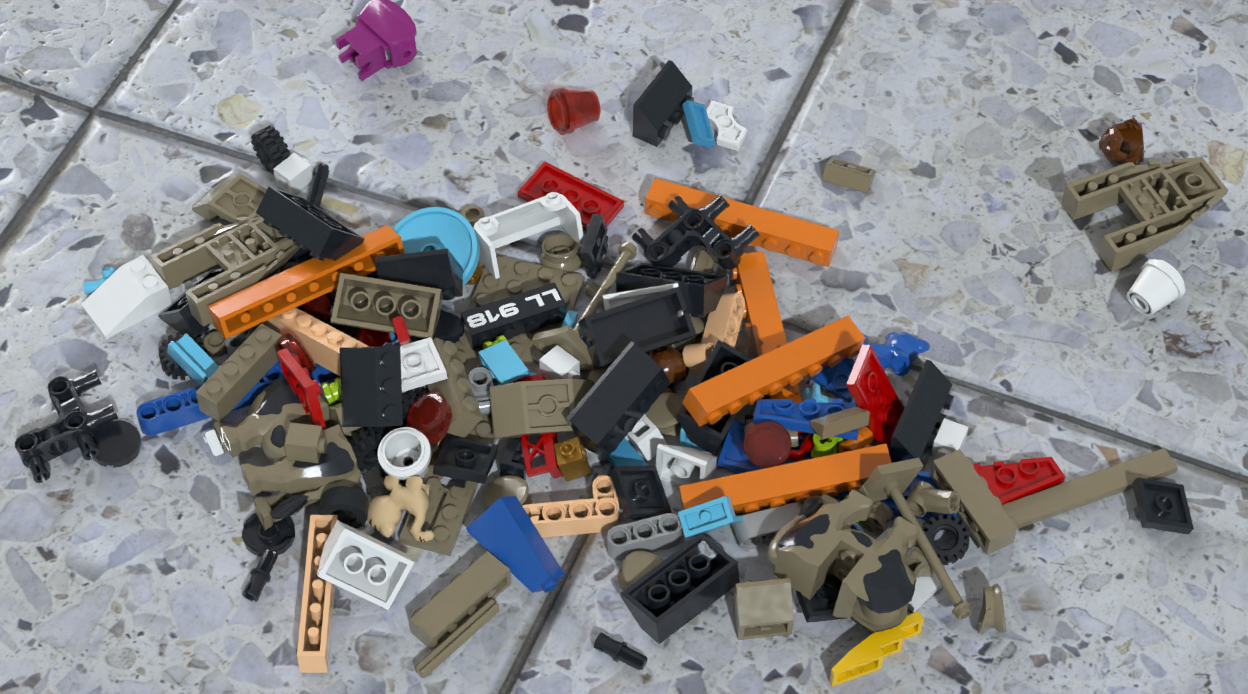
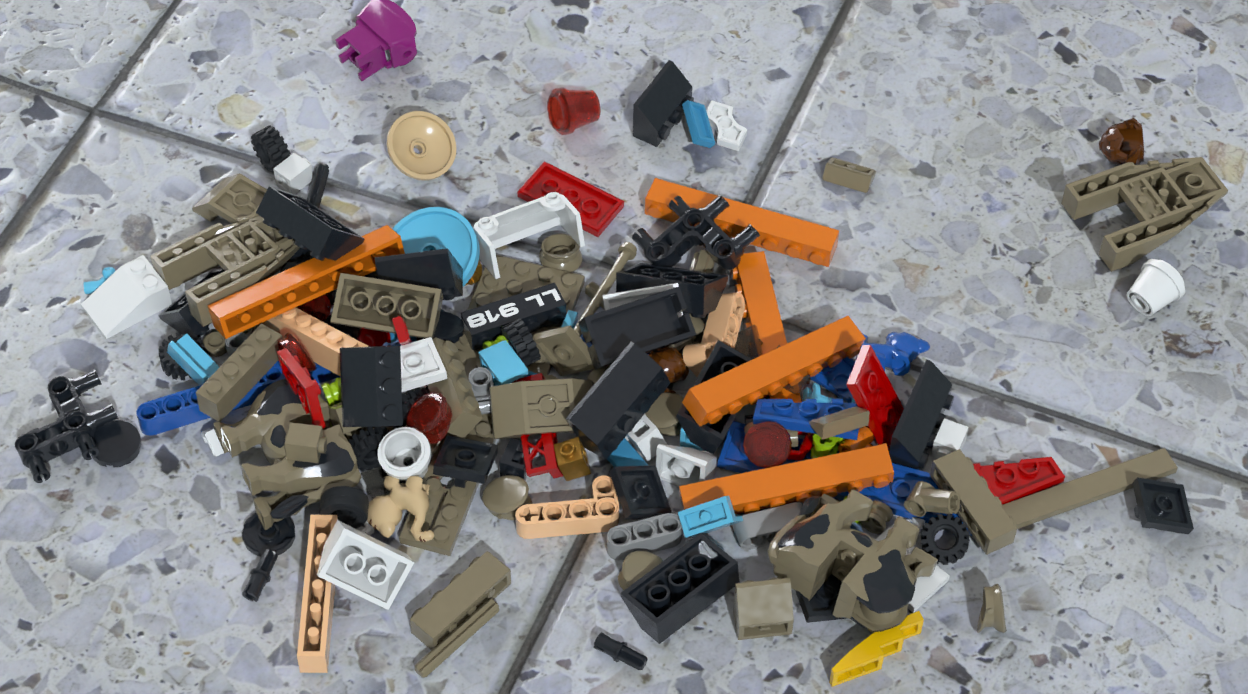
dark tan tile [460,205,485,227] -> none
blue slope [466,495,565,593] -> none
white brick [539,345,580,380] -> none
black plate [579,214,609,278] -> none
dark tan tile [858,458,973,620] -> none
none -> tan dish [387,111,456,180]
none -> black tyre [501,319,541,366]

